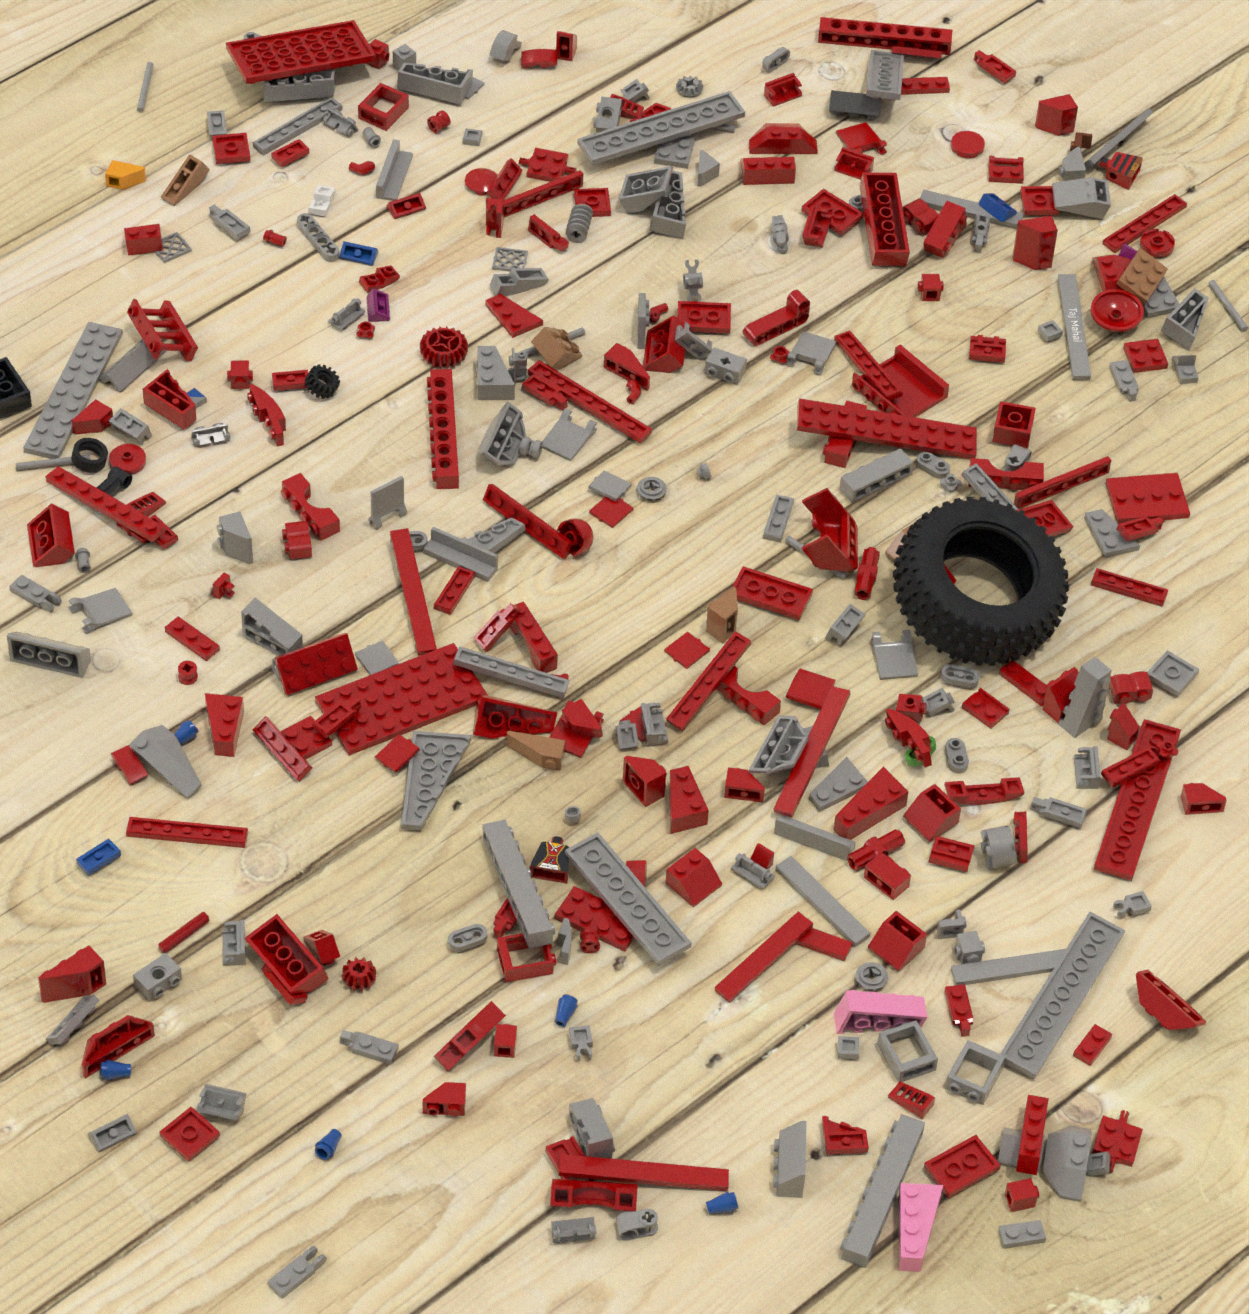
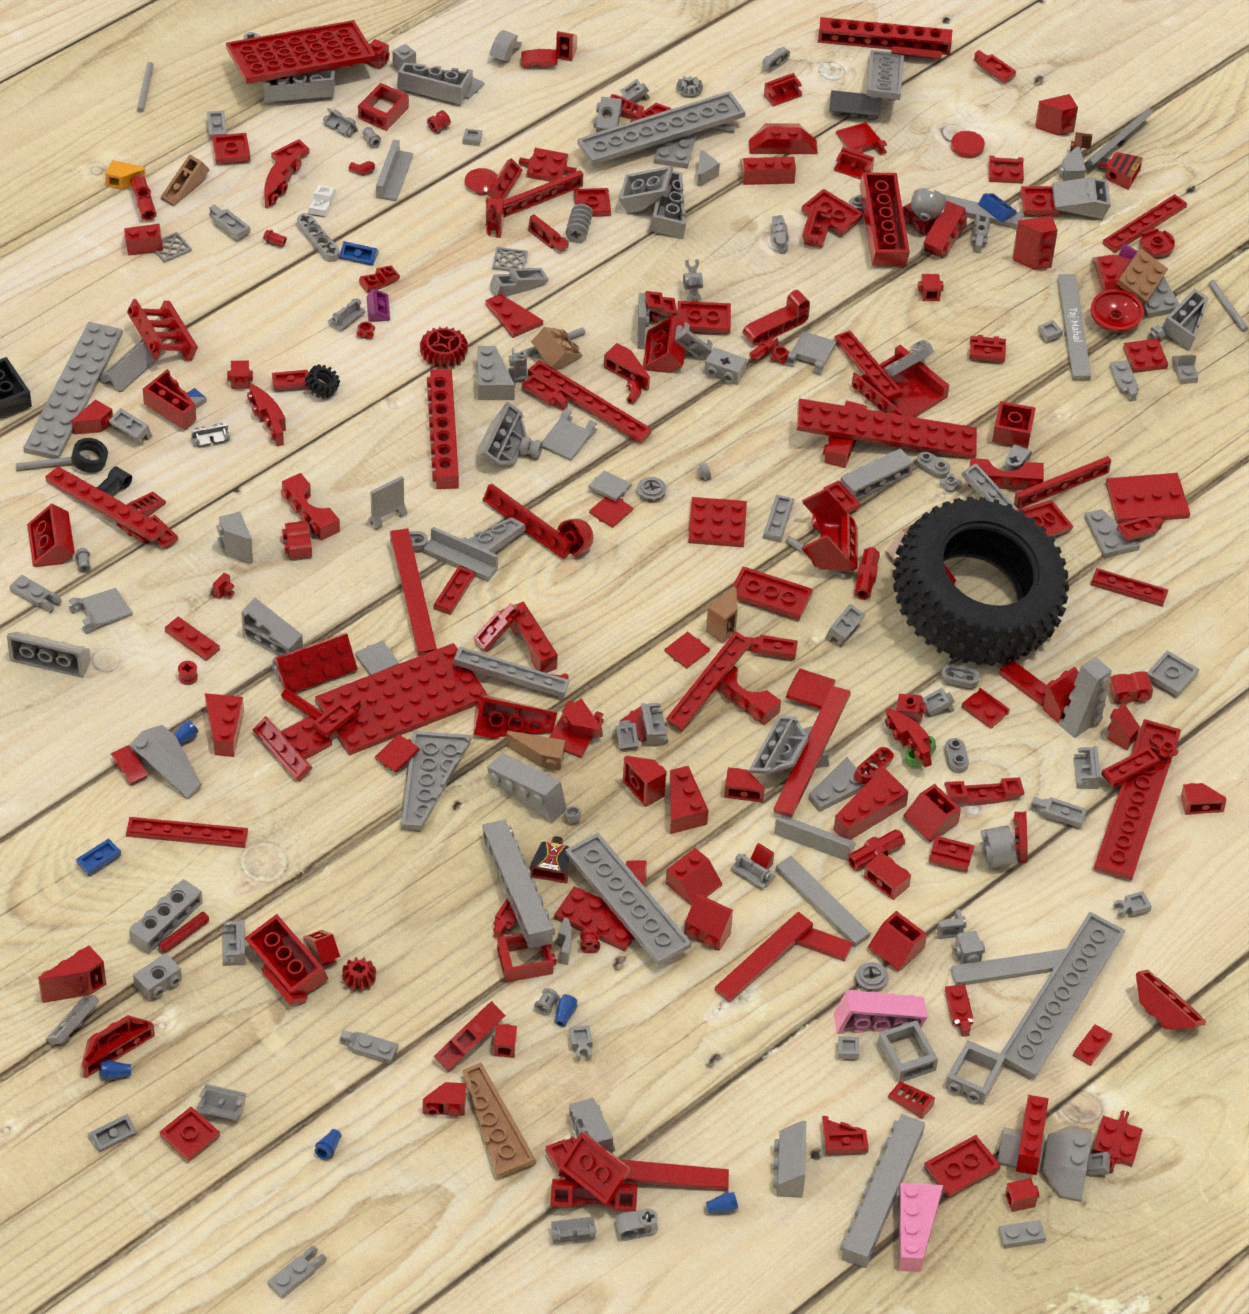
red plate [109,444,146,474] -> none
light grey tile [253,97,343,156] -> none
red slope [386,193,426,219] -> none
light grey plate [448,924,487,952] -> none
light grey flag [871,630,918,680] -> none
red plate [901,77,950,95] -> none
none -> light grey brick [129,879,203,955]
none -> red piece [130,175,157,221]
none -> red slope [264,151,302,209]
none -> red axle [281,689,324,720]
none -> medium nougat wing [463,1062,536,1179]
none -> light grey wedge [487,753,567,824]
none -> light grey bush [534,988,560,1015]
none -> red plate [559,1132,632,1205]
none -> red slope [645,291,677,316]
none -> red slope [684,893,733,951]
none -> red plate [688,497,747,547]
none -> red hinge [746,635,798,660]
none -> red axle [749,335,779,361]
none -> red plate [823,480,860,513]
none -> red beam [854,747,894,784]
none -> light grey beam [885,339,934,377]
none -> light grey cylinder [911,188,946,221]
none -> light grey plate [1149,325,1165,342]

